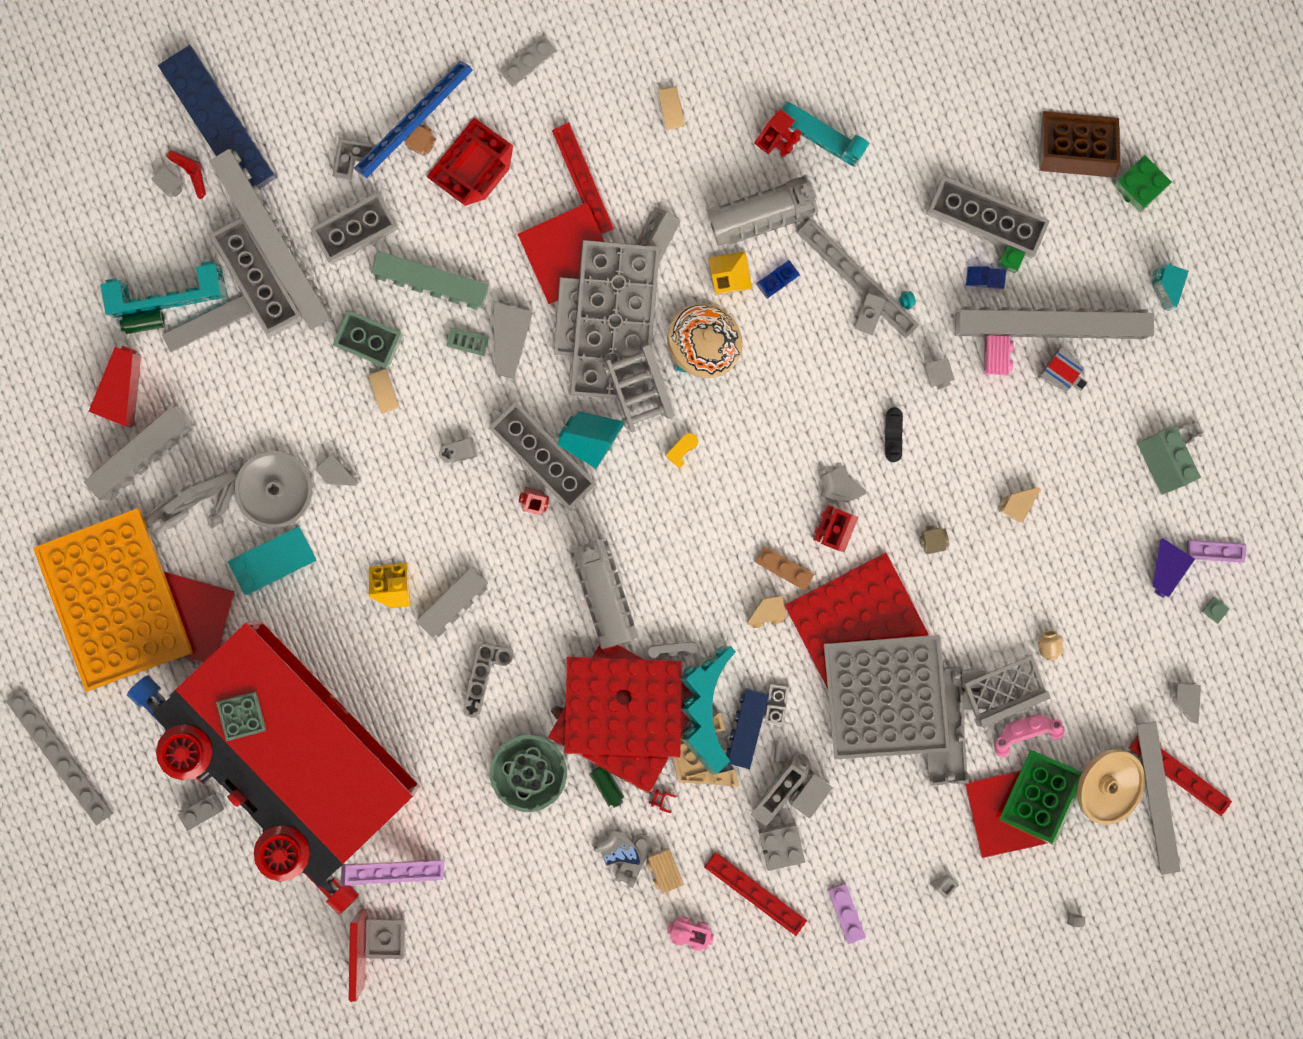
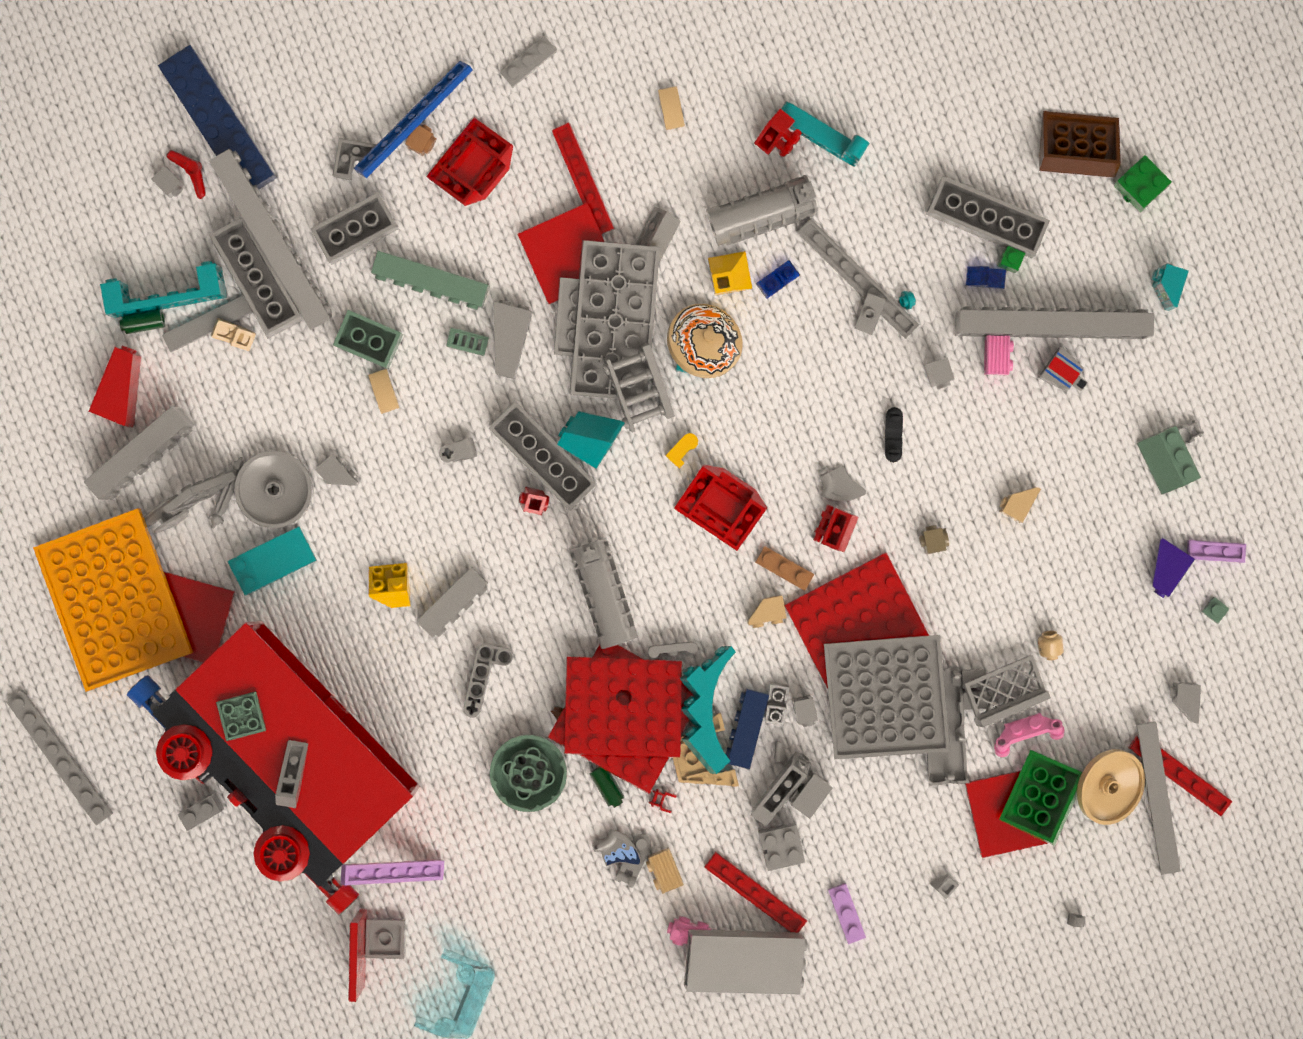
none -> tan slope [211,318,256,351]
none -> light grey slope [275,740,308,808]
none -> clear light blue windscreen [414,948,495,1039]
none -> red slope [674,465,767,551]
none -> light grey brick [684,930,808,995]
none -> light grey brick [791,695,818,727]

